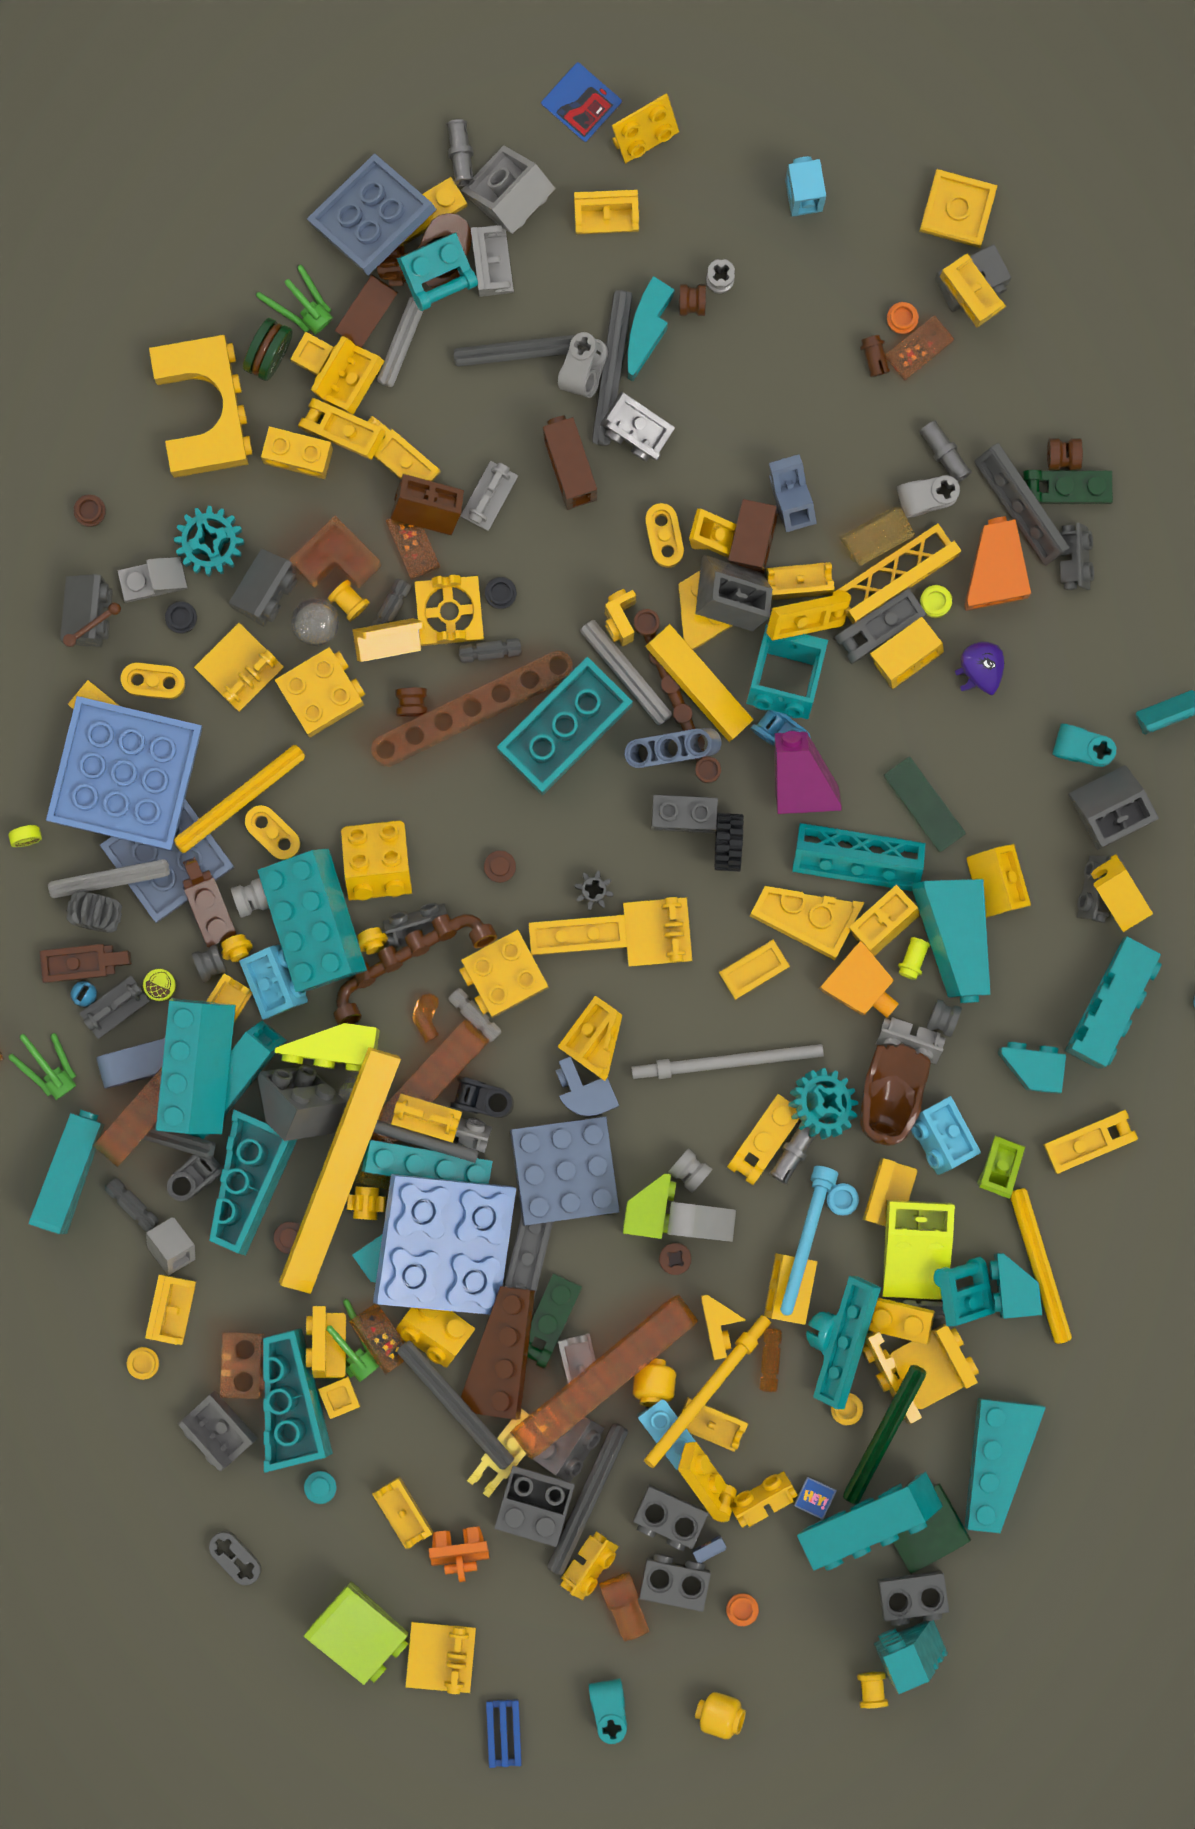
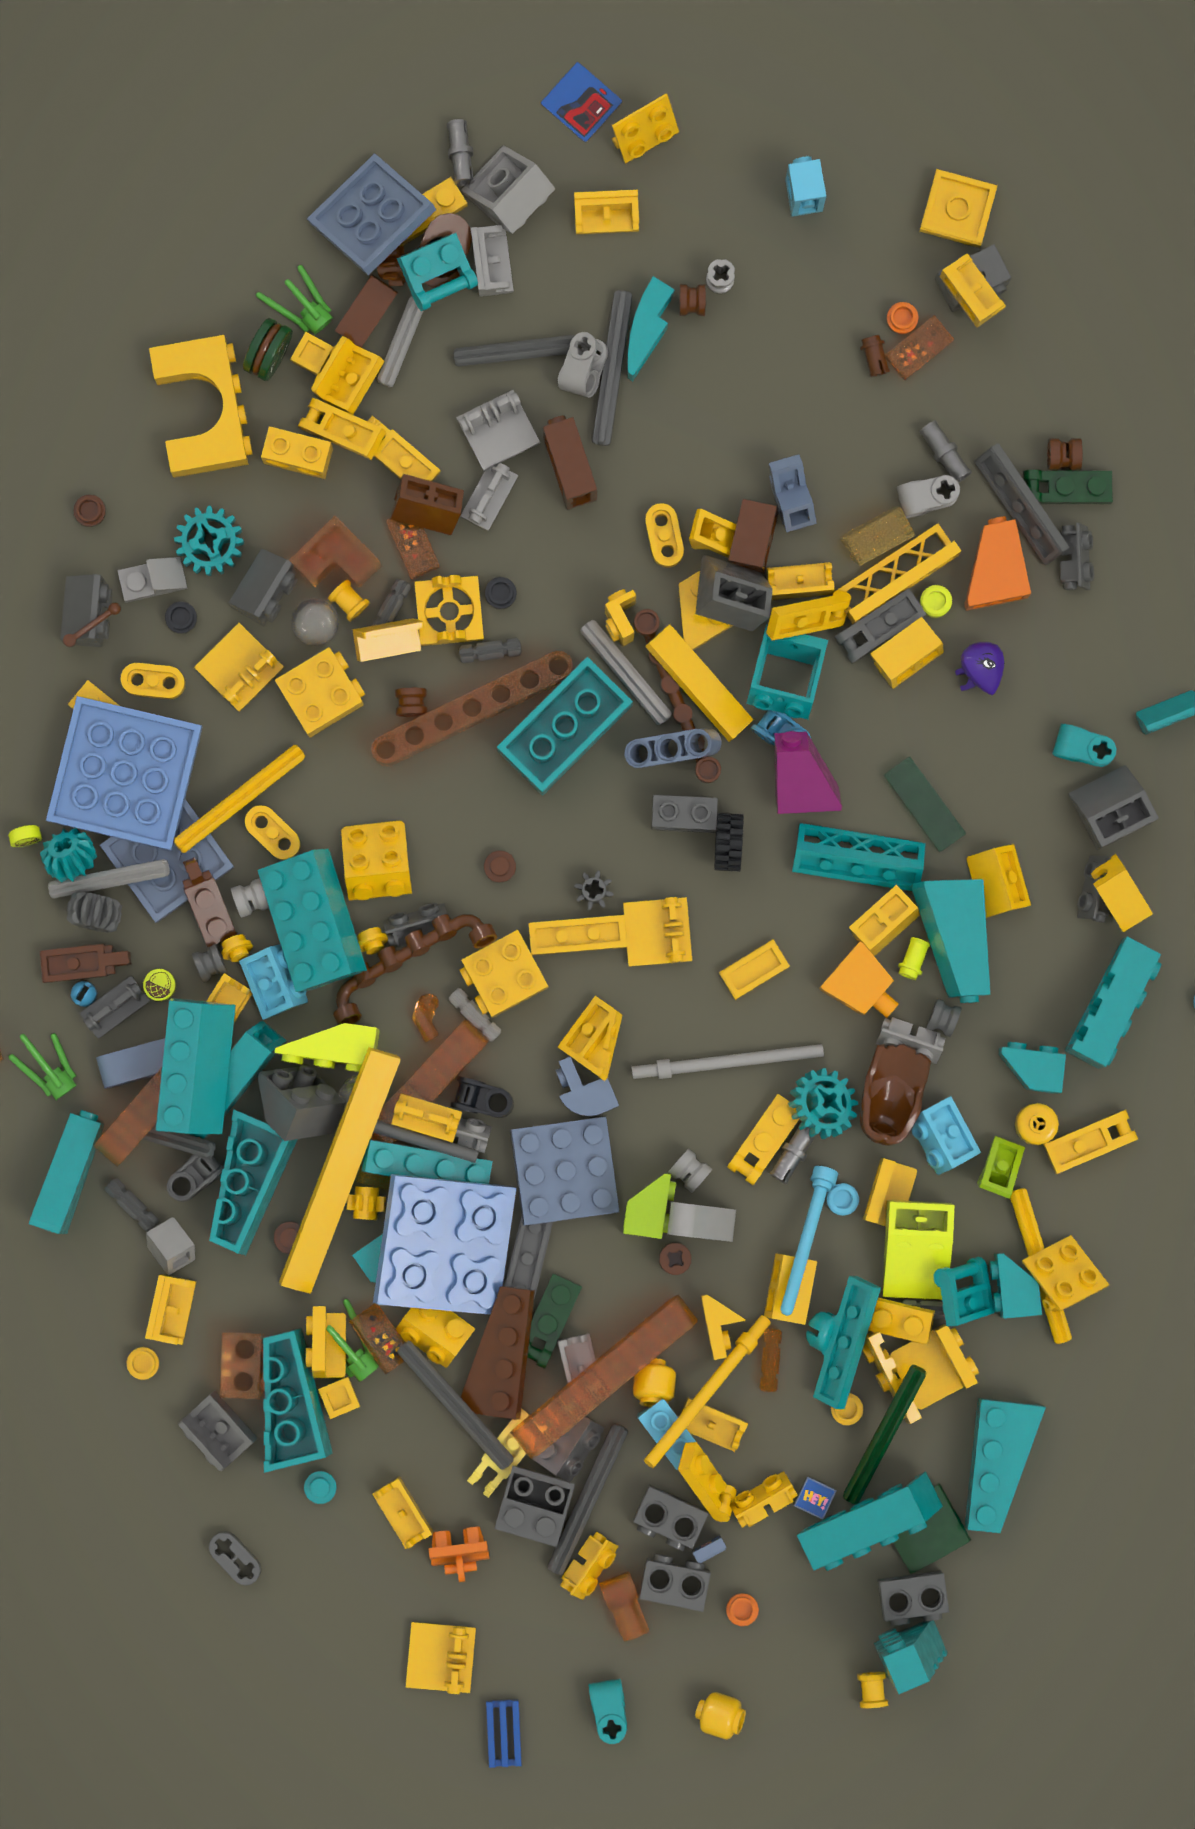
lime slope [304,1581,409,1685] -> none
bracket [601,392,675,462] -> none
yellow wing [750,886,865,960] -> none
none -> teal gear [40,828,97,882]
none -> light grey hinge [456,390,540,471]
none -> yellow head [1015,1103,1059,1145]
none -> yellow hinge [1022,1235,1110,1312]

